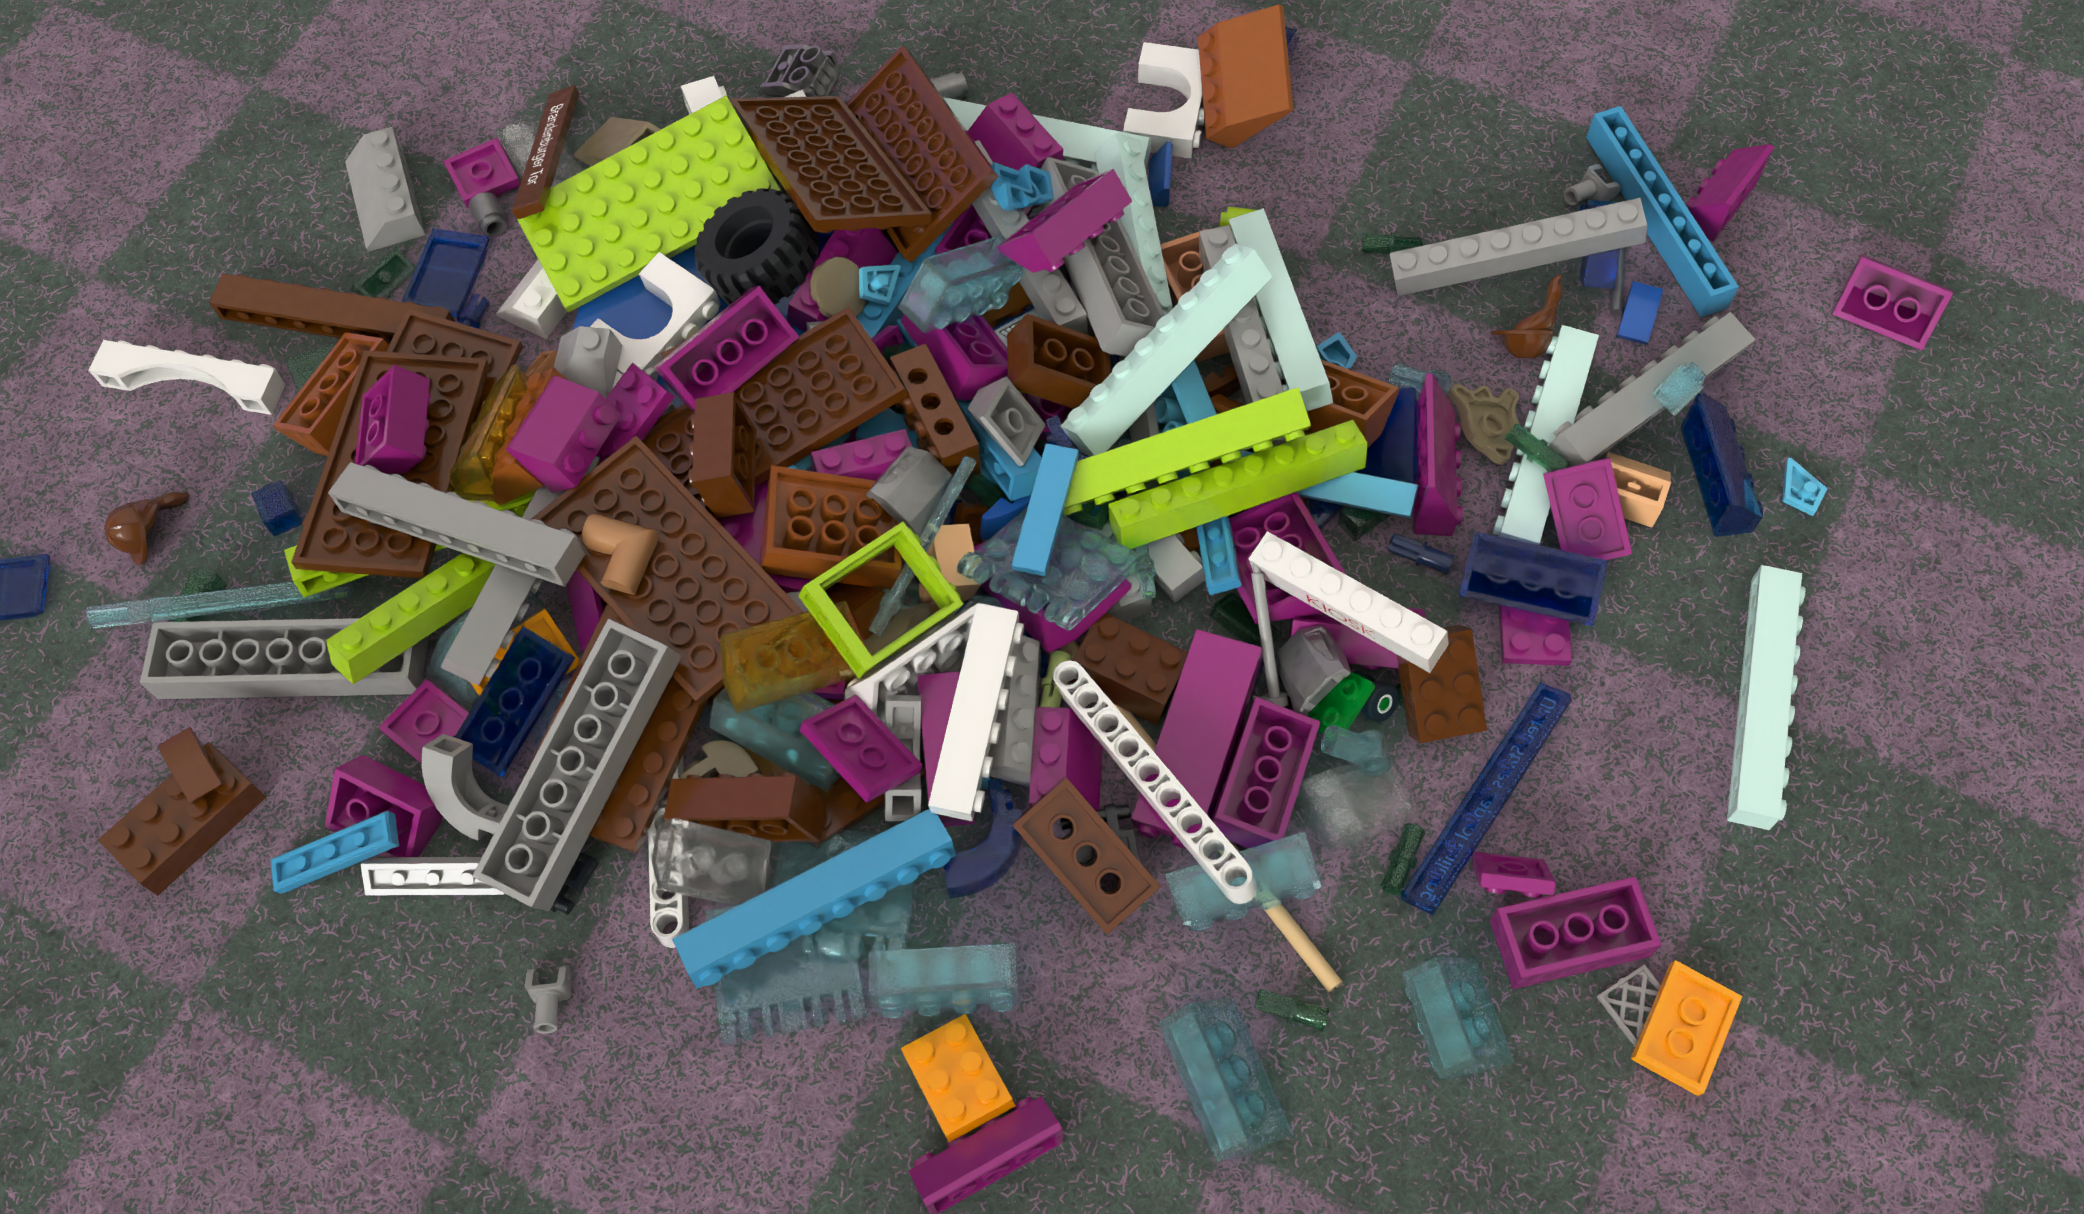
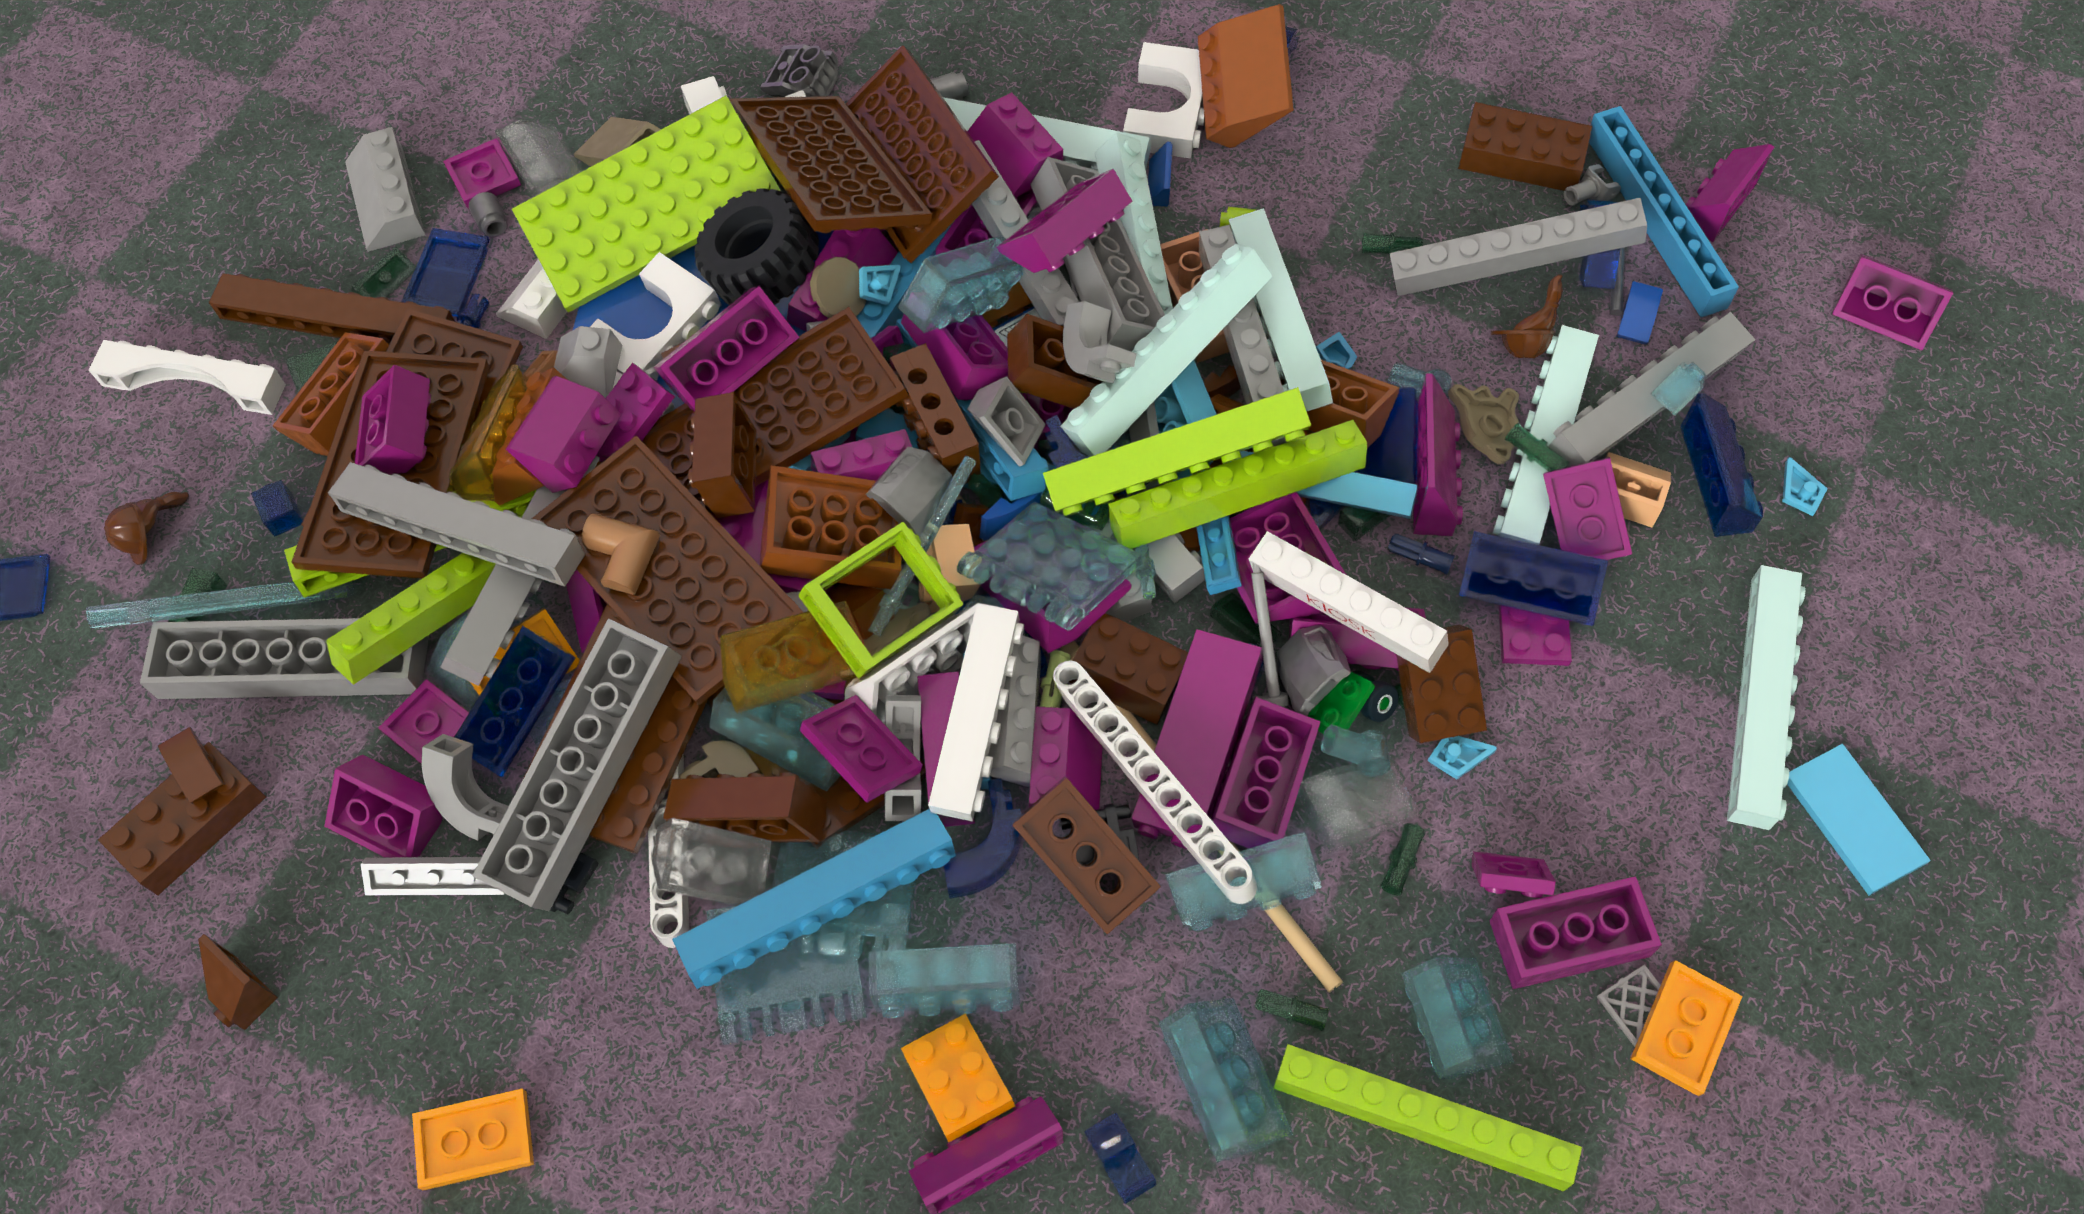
dark azure tile [270,811,399,894] -> none
reddish brown tile [511,85,579,219] -> none
light grey piece [525,965,571,1034] -> none
dark azure slope [991,162,1054,211] -> none
dark azure tile [1011,444,1079,577] -> none
clear blue tile [1401,682,1572,915] -> none
none -> reddish brown slope [198,934,278,1030]
none -> light orange plate [412,1088,534,1191]
none -> light grey arch [1063,301,1136,383]
none -> clear blue slope [1084,1113,1157,1204]
none -> lime brick [1273,1044,1582,1191]
none -> medium azure piece [1427,736,1497,780]
none -> reddish brown brick [1458,102,1592,191]
none -> medium azure tile [1787,744,1931,896]

